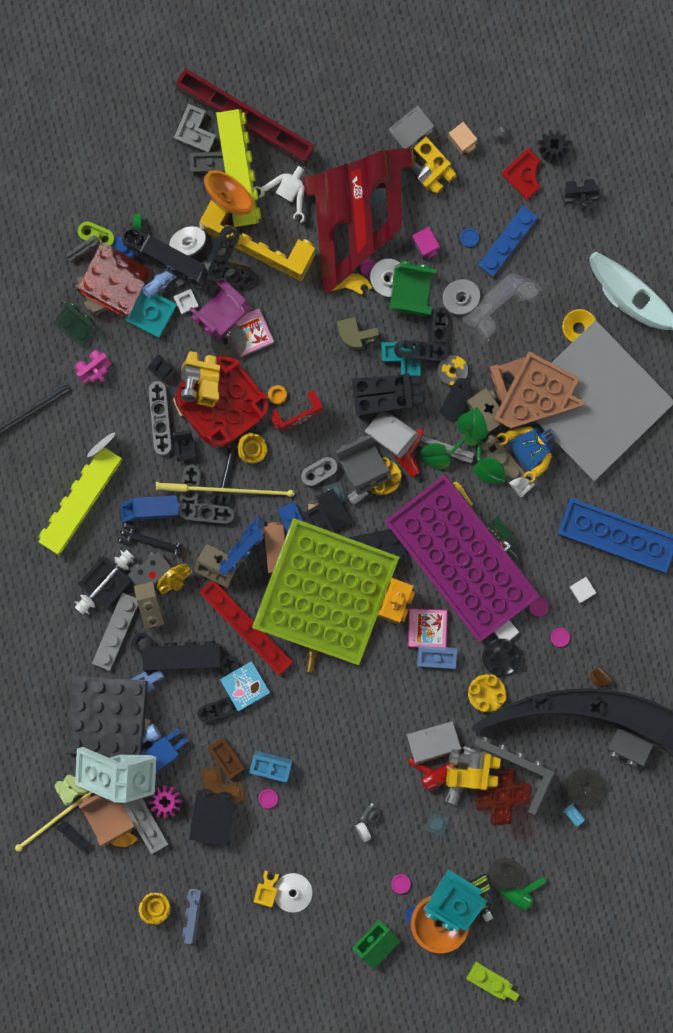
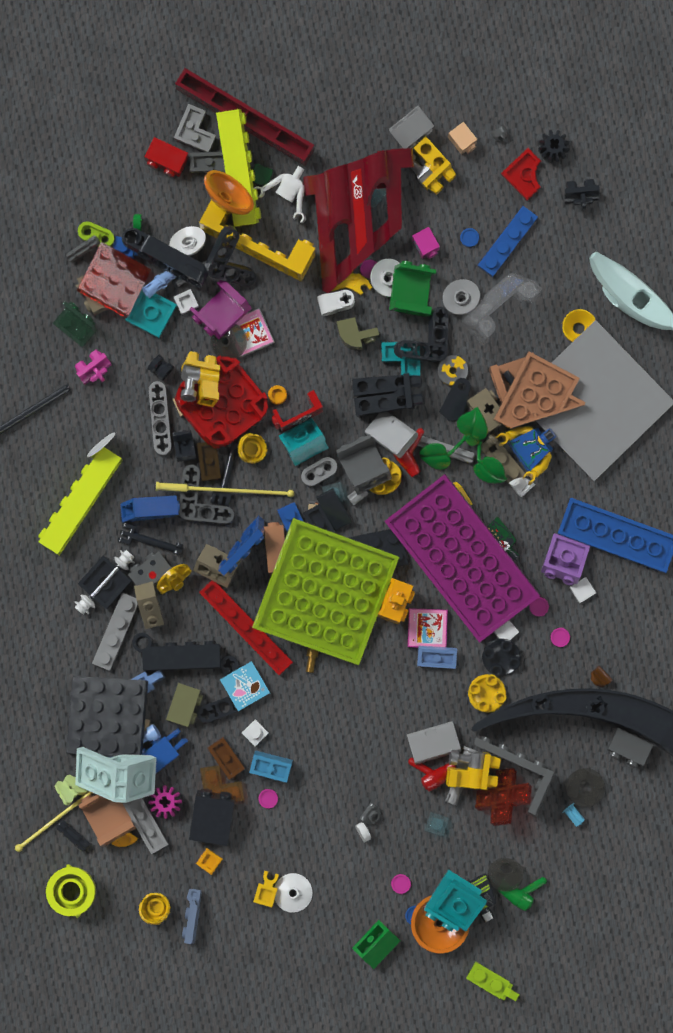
none -> neon yellow piece [46,864,96,918]
none -> red brick [144,137,189,177]
none -> olive brick [166,683,203,727]
none -> light orange tile [196,848,223,875]
none -> dark brown plate [197,442,221,482]
none -> white plate [242,719,269,746]
none -> dark green tile [253,164,273,187]
none -> teal bracket [279,418,328,466]
none -> white piece [317,290,355,316]
none -> medium lavender plate [541,533,590,585]

